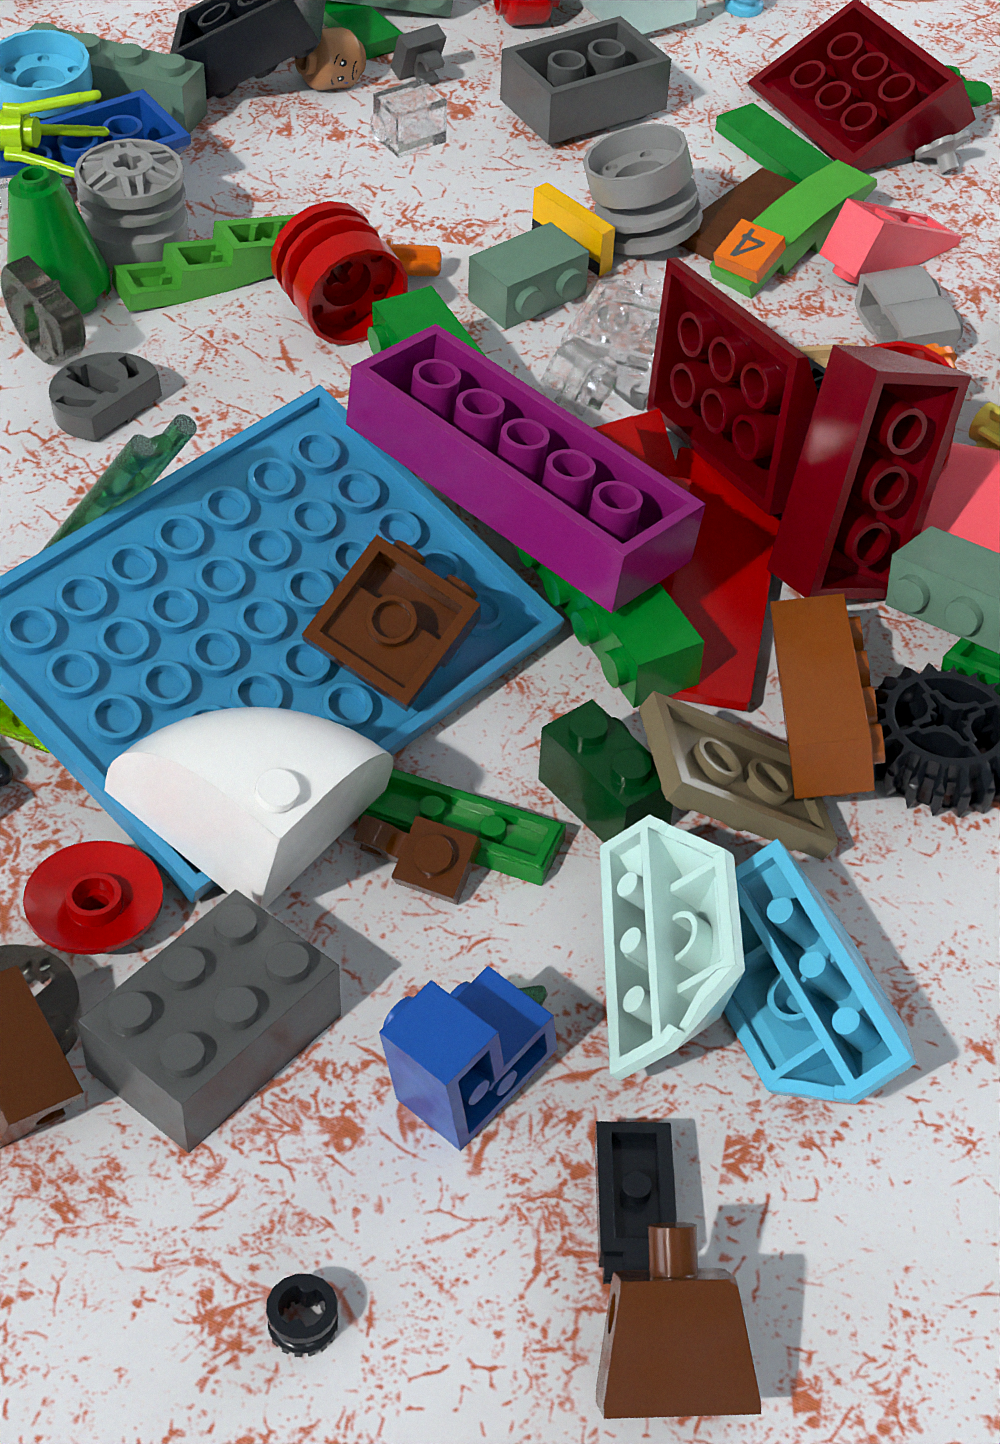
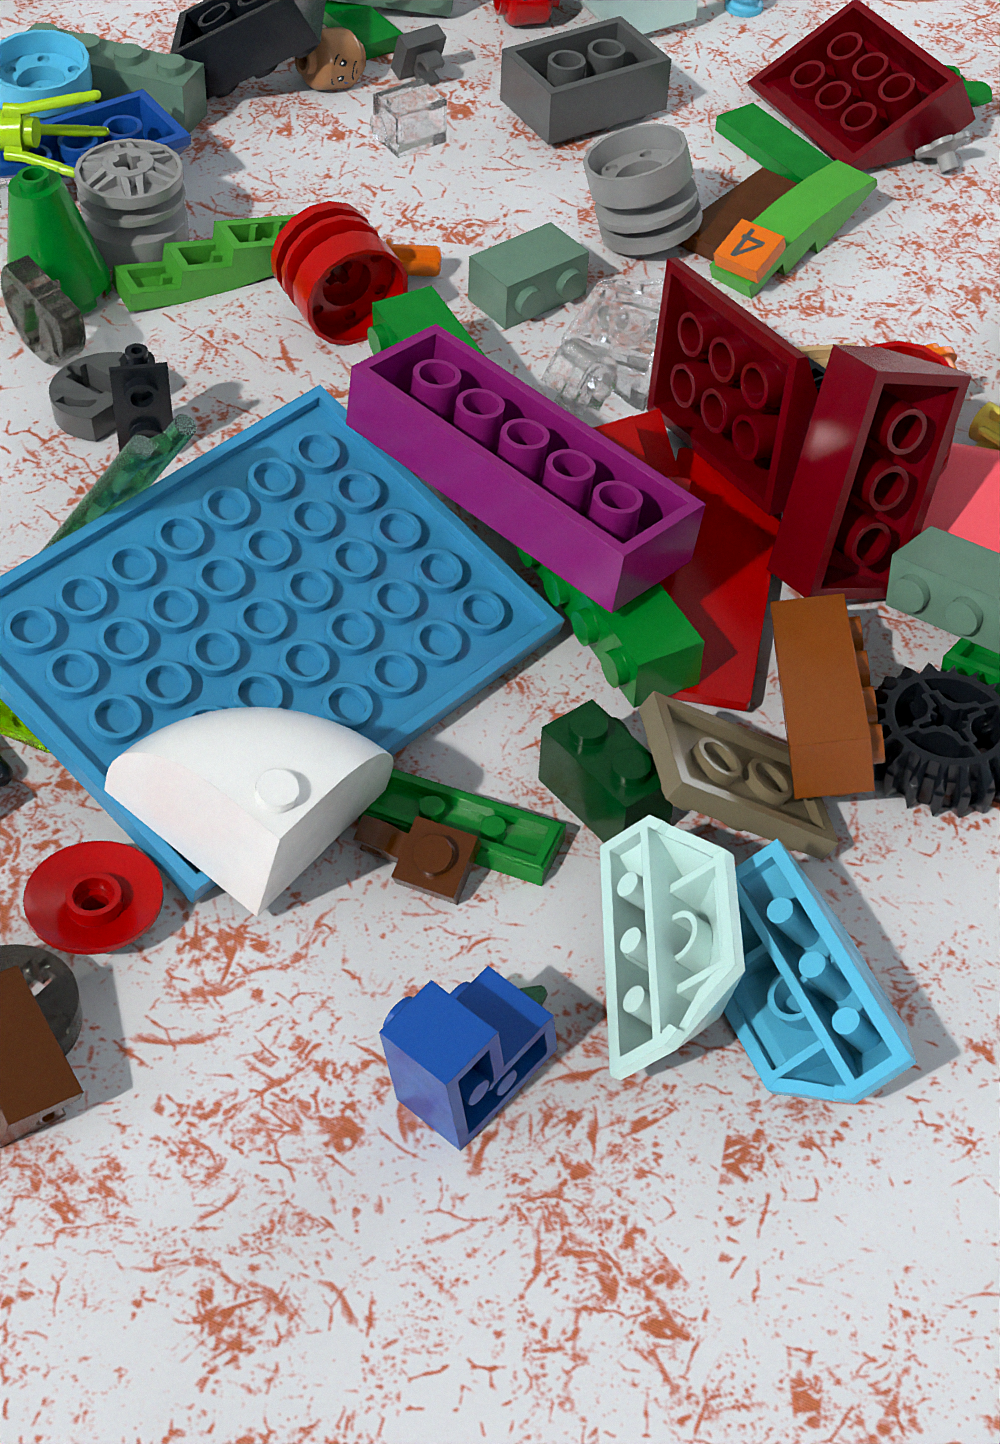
dark grey brick [78,889,341,1153] -> none
black bush [266,1274,338,1357] -> none
reddish brown plate [302,534,481,712] -> none
yellow tile [532,182,616,276] -> none
black hinge [594,1121,677,1284] -> none
reddish brown torso [596,1222,761,1419] -> none
coral slope [819,198,962,284] -> none
light grey brick [855,265,963,351] -> none
none -> black hinge [109,343,177,460]

